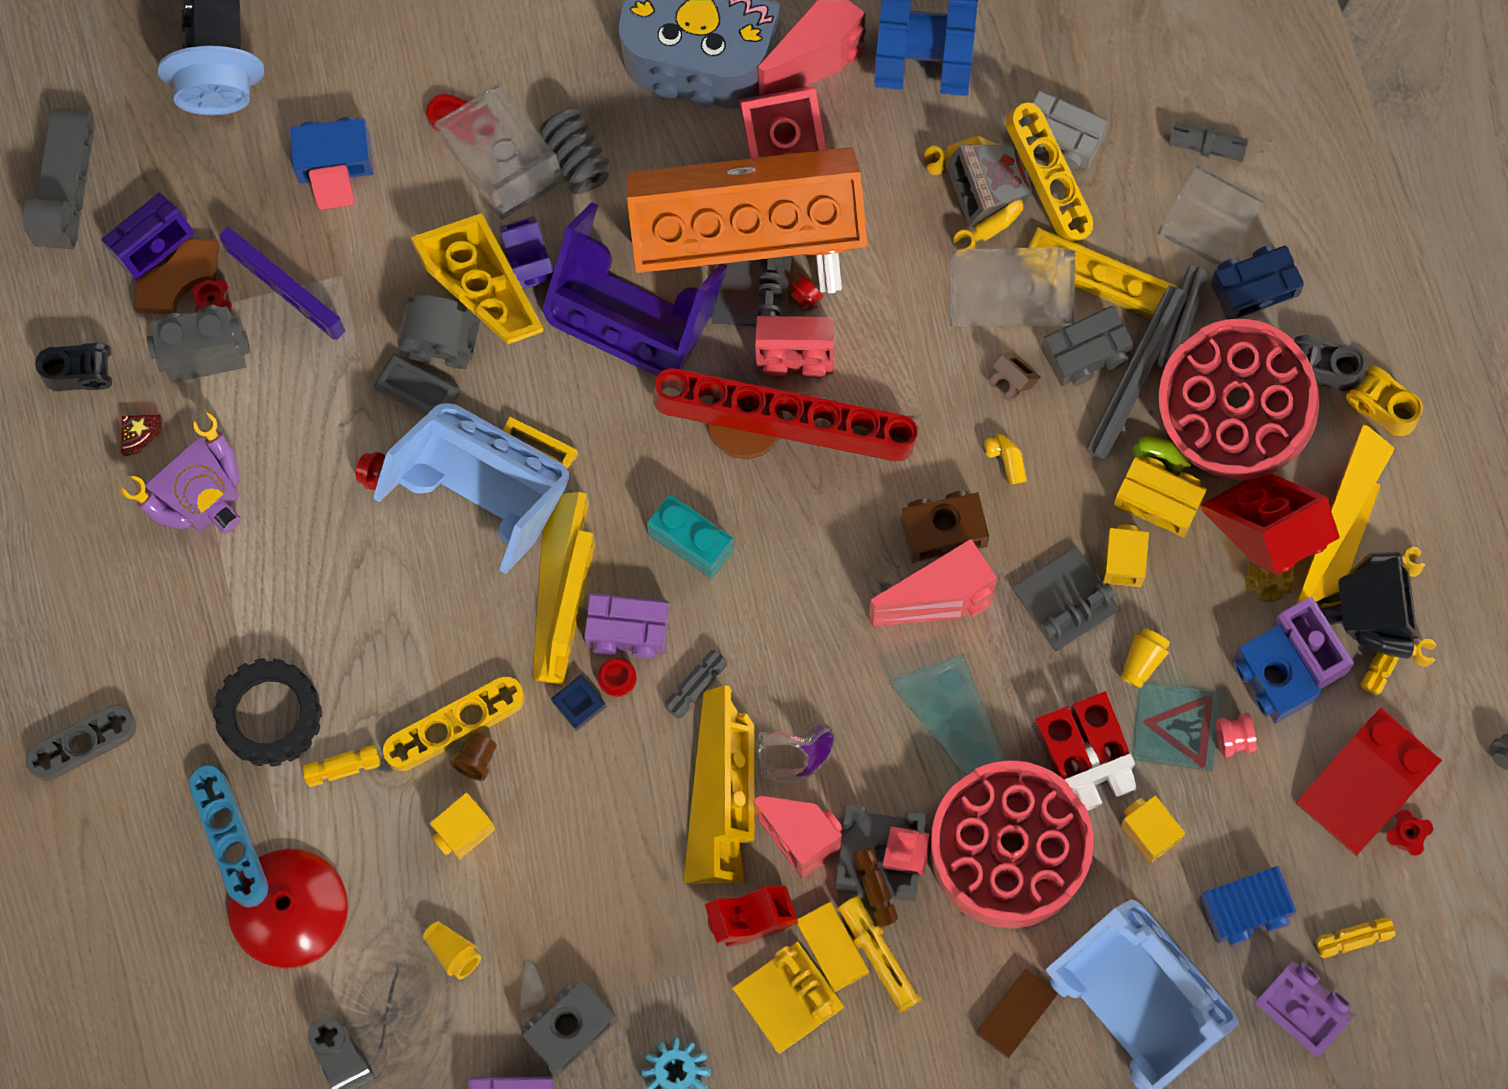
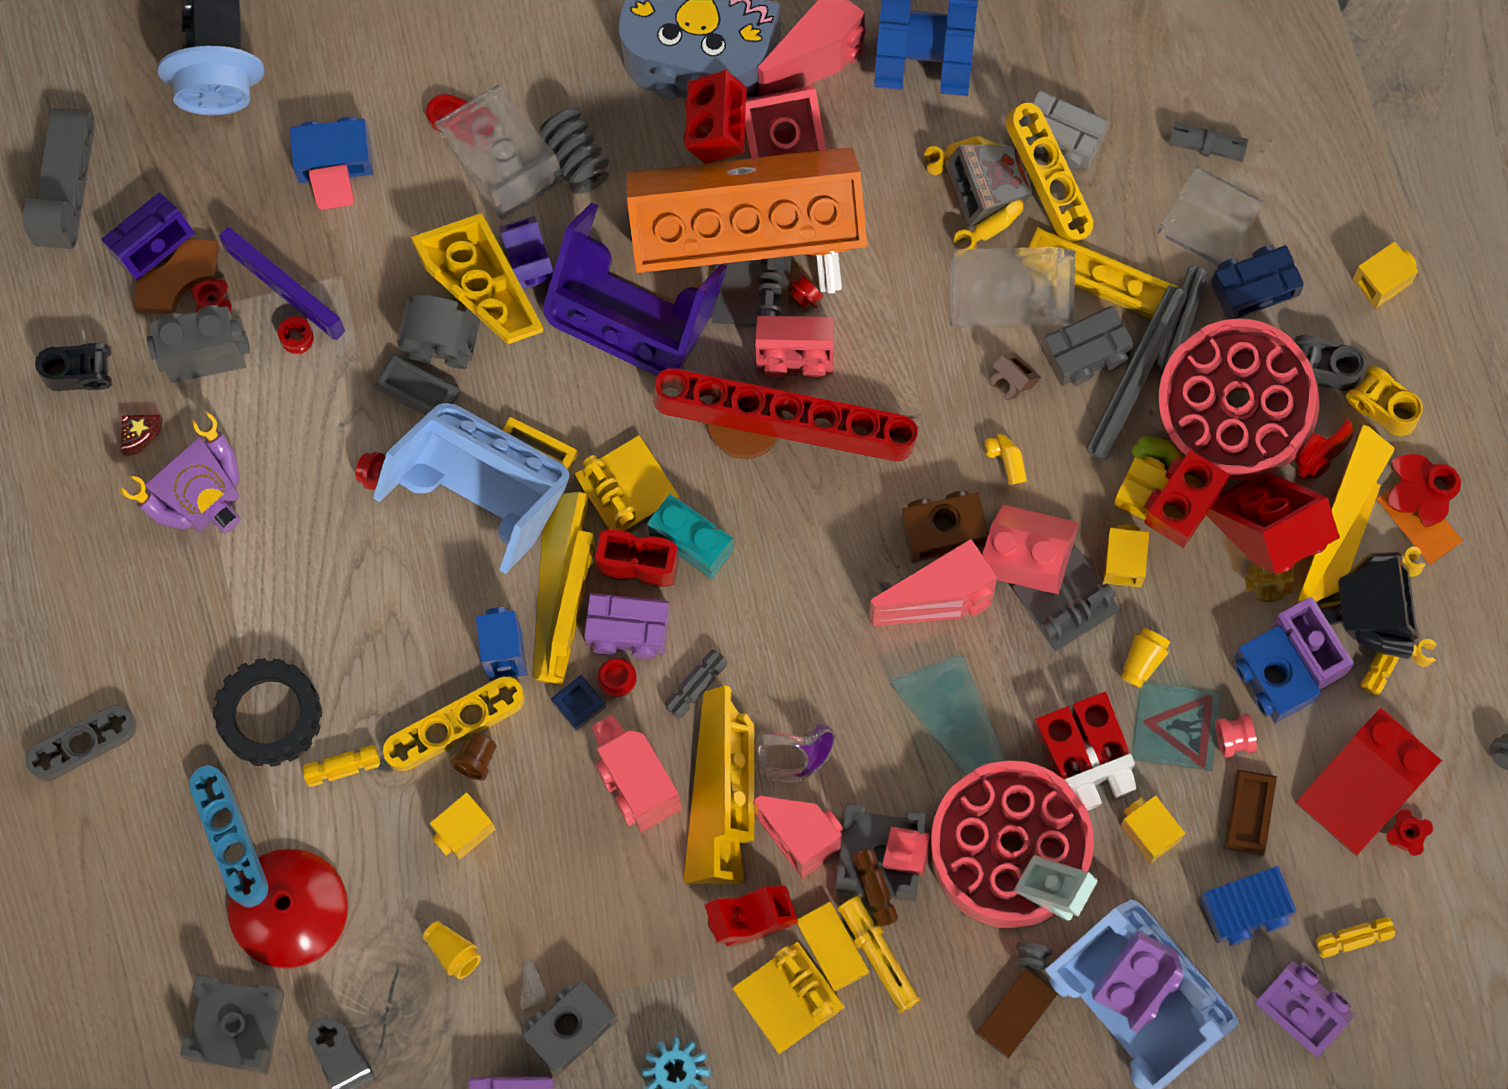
none -> dark grey panel [180,974,284,1074]
none -> red bush [277,316,314,354]
none -> blue brick [476,607,528,681]
none -> yellow hinge [574,435,680,531]
none -> coral hinge [591,715,682,833]
none -> red brick [595,529,680,587]
none -> red brick [683,70,747,164]
none -> coral slope [982,504,1079,595]
none -> dark grey bush [1013,942,1052,971]
none -> light aqua slope [1014,855,1098,920]
none -> medium lavender bracket [1091,930,1183,1033]
none -> red brick [1143,449,1230,548]
none -> reddish brown tile [1224,769,1277,856]
none -> red plate [1294,419,1353,479]
none -> yellow brick [1352,241,1419,308]
none -> orange sticker [1376,485,1463,565]
none -> red plate [1387,454,1461,527]

